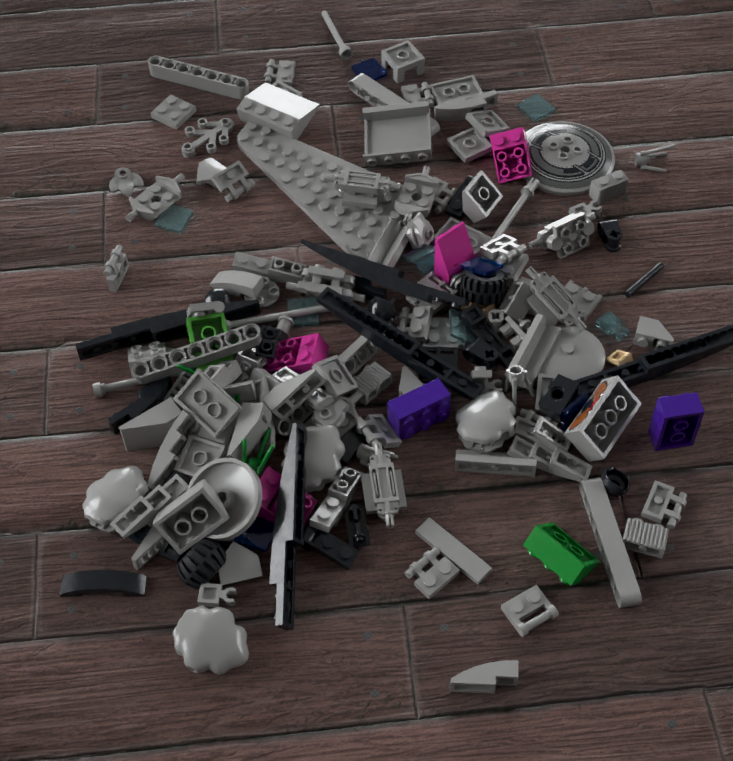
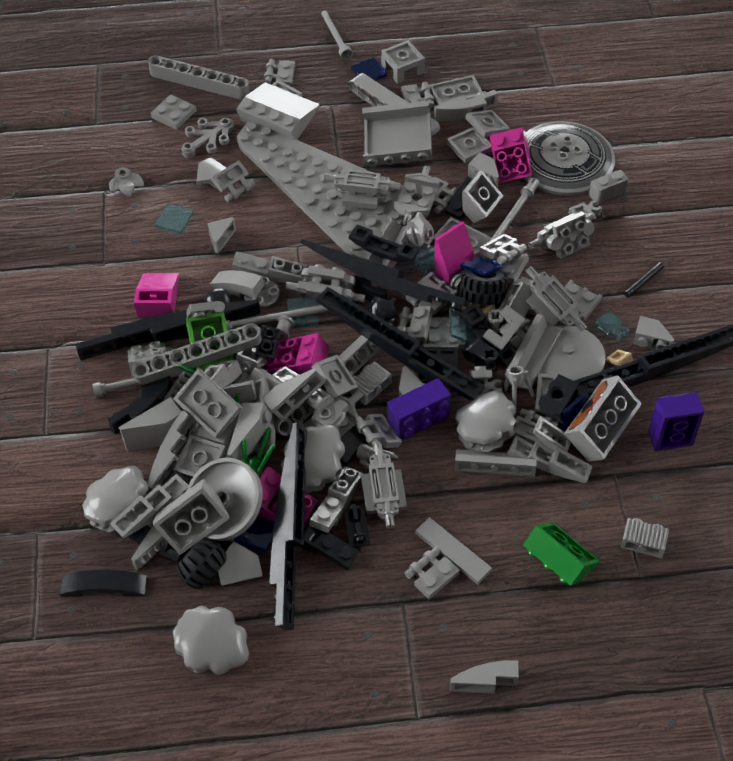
light grey plate [103,245,129,292] -> none
light grey plate [125,173,185,222] -> none
light grey plate [197,583,237,607] -> none
light grey plate [501,585,559,637] -> none
clear light blue piece [517,94,556,122] -> none
light grey beam [579,477,642,608] -> none
black piece [597,219,623,252] -> none
black hair [601,466,630,496] -> none
light grey plant [635,144,676,173] -> none
light grey plate [641,480,687,529] -> none
none -> dark pink slope [134,273,179,317]
none -> light grey slope [207,217,236,254]
none -> black slope [348,224,421,262]
none -> light grey slope [468,152,499,189]
none -> light grey panel [483,305,525,350]

